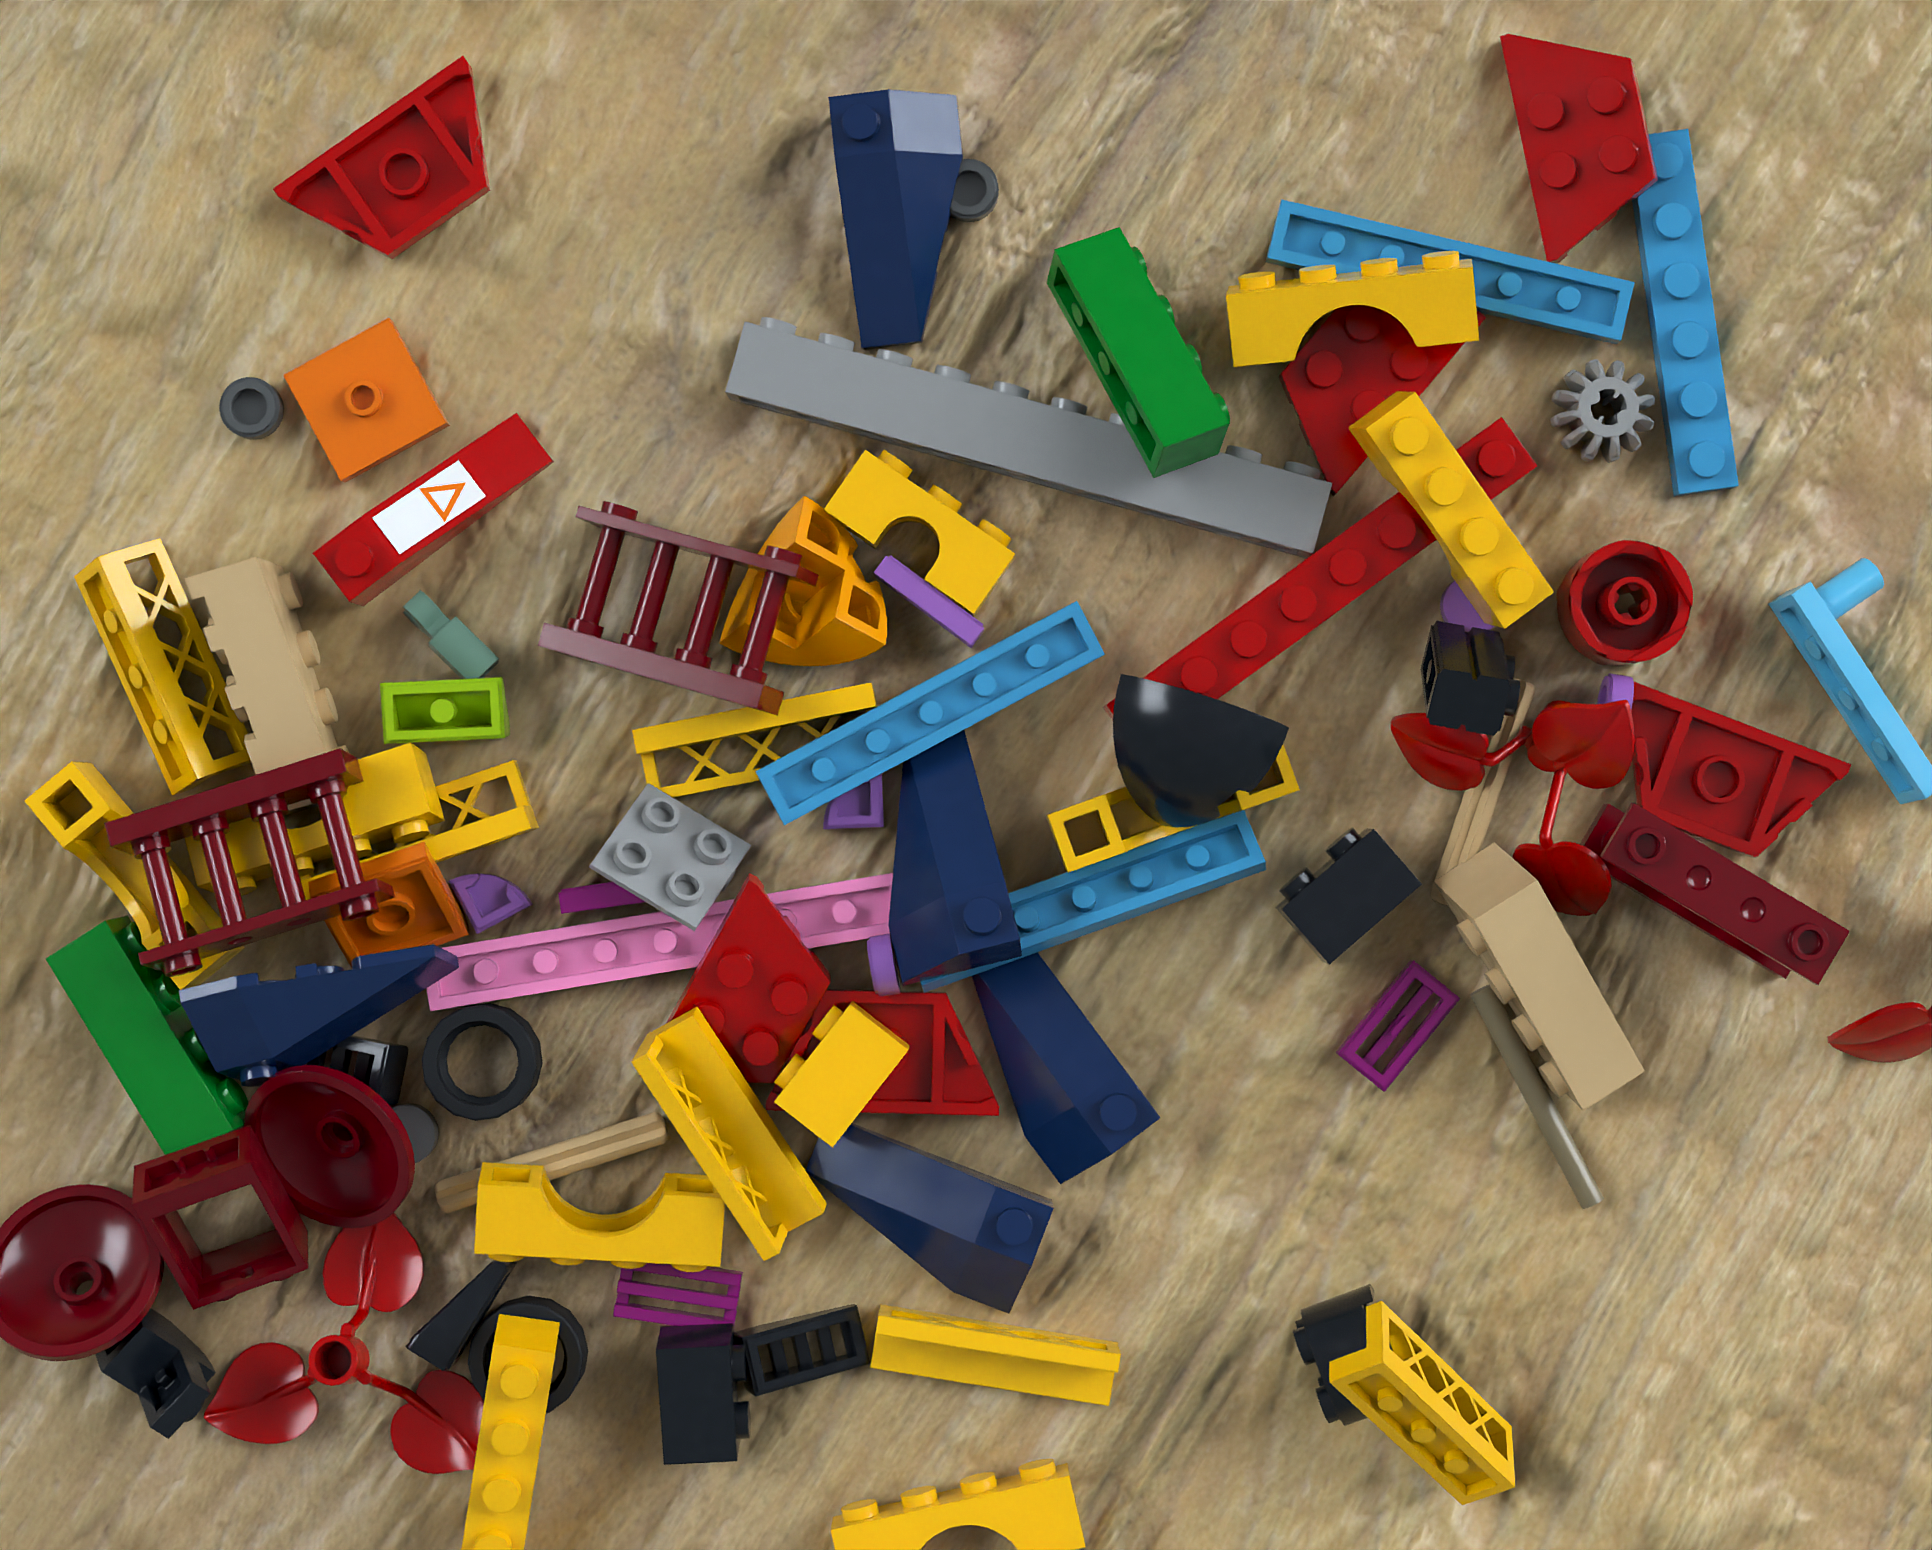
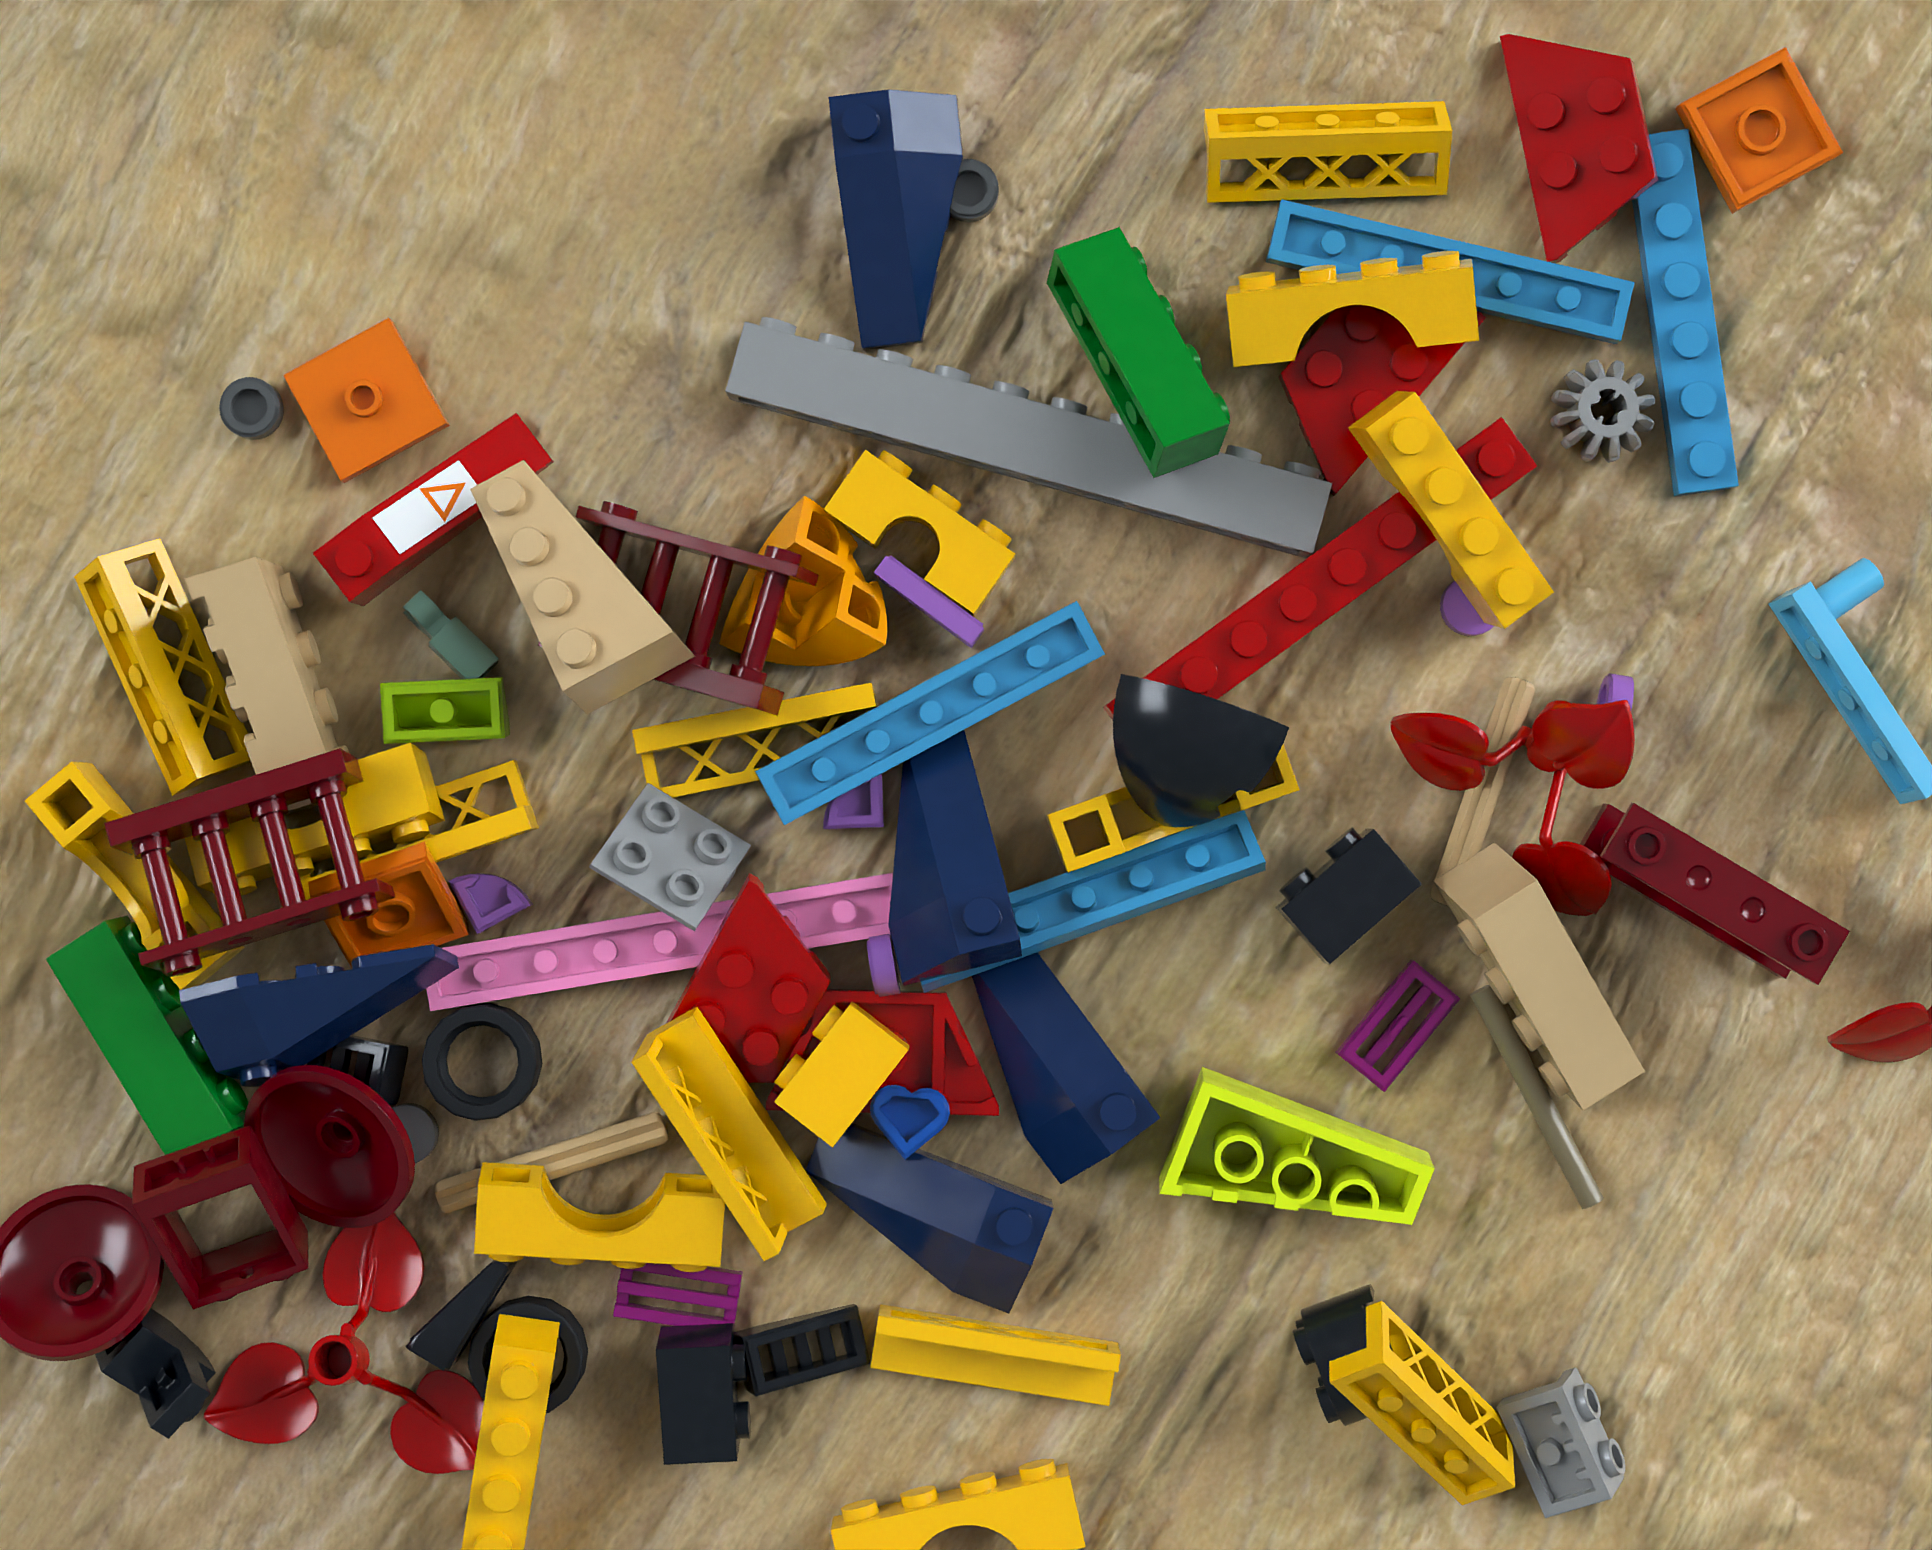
red wing [273,56,490,259] -> none
magenta tile [558,882,645,914] -> none
black brick [1421,621,1520,736] -> none
red brick [1556,540,1693,666] -> none
red wing [1631,682,1852,858] -> none
none -> tan wedge [470,460,695,715]
none -> blue tile [870,1085,950,1160]
none -> neon yellow wedge [1159,1067,1435,1225]
none -> yellow fence [1204,101,1453,203]
none -> light grey bracket [1496,1368,1626,1518]
none -> orange plate [1675,47,1843,214]

